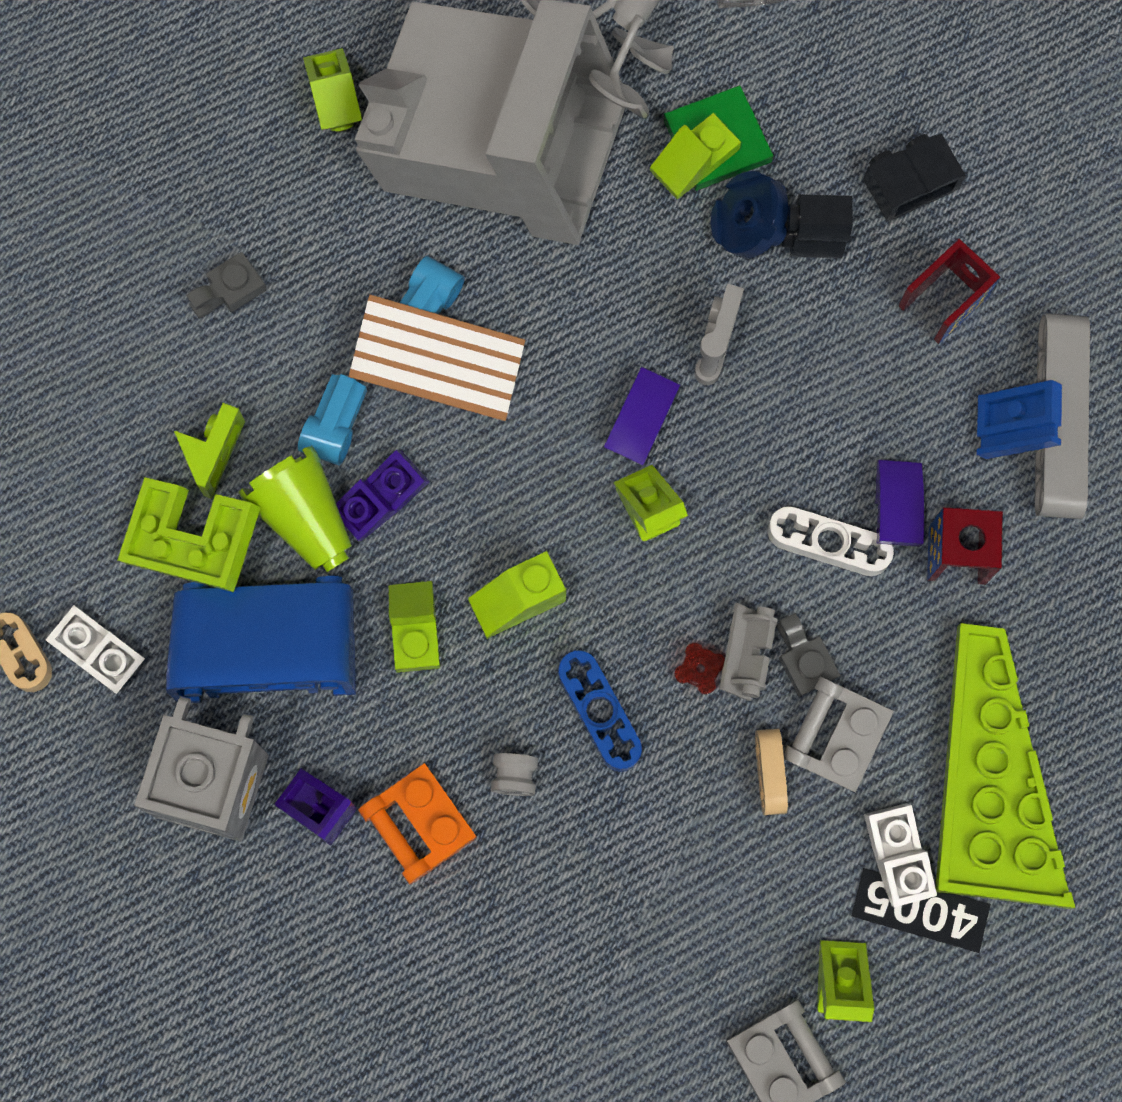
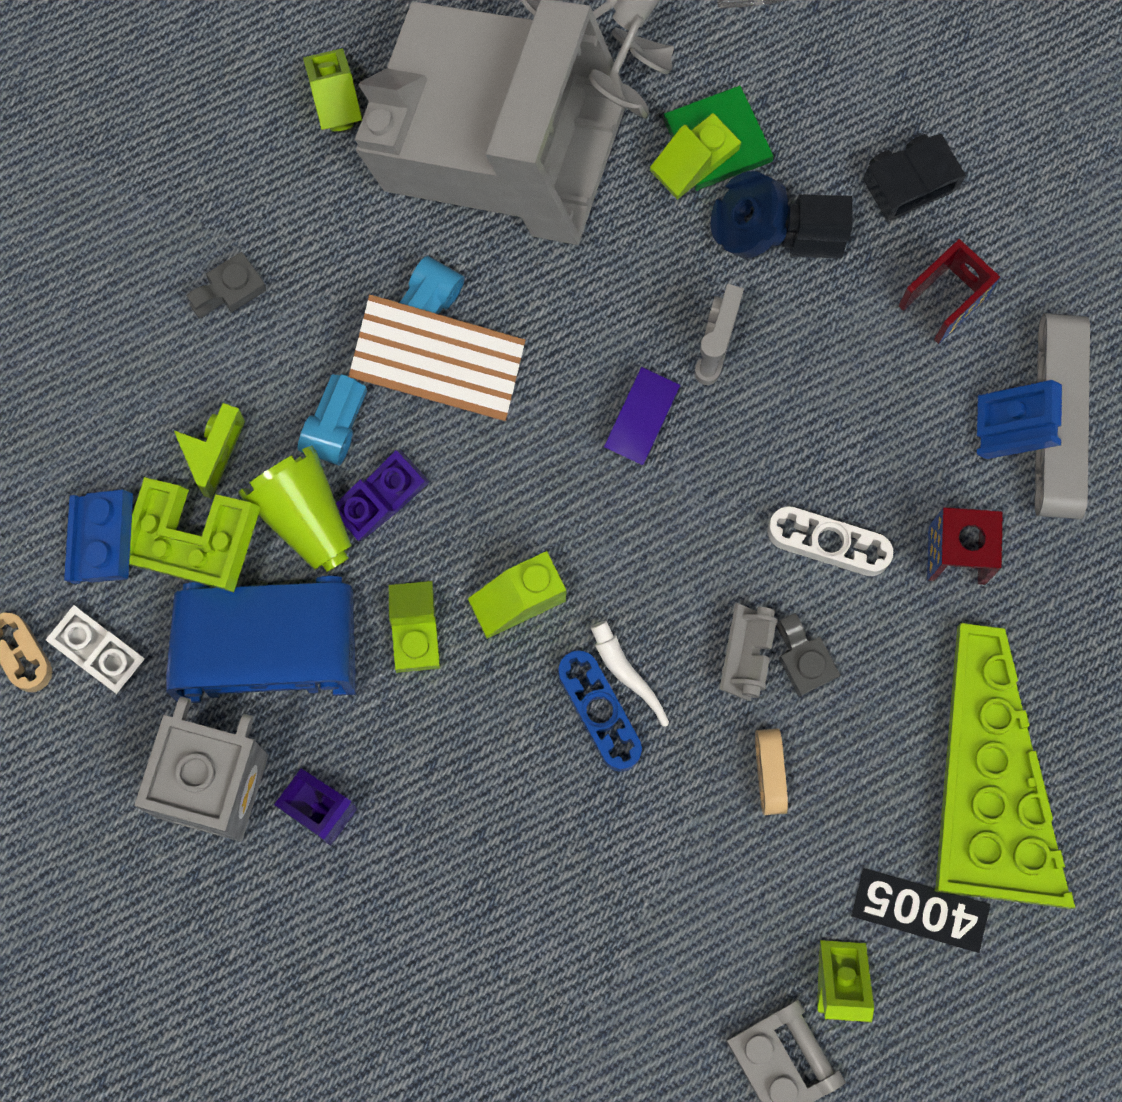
orange plate [358,763,477,885] -> none
light grey wheel [491,753,538,796] -> none
lime slope [613,465,688,541] -> none
clear red plate [674,643,725,695] -> none
light grey plate [783,676,894,793] -> none
white slope [864,803,937,907] -> none
dark purple slope [875,460,924,547] -> none
none -> blue plate [64,489,133,584]
none -> white animal [591,620,669,727]

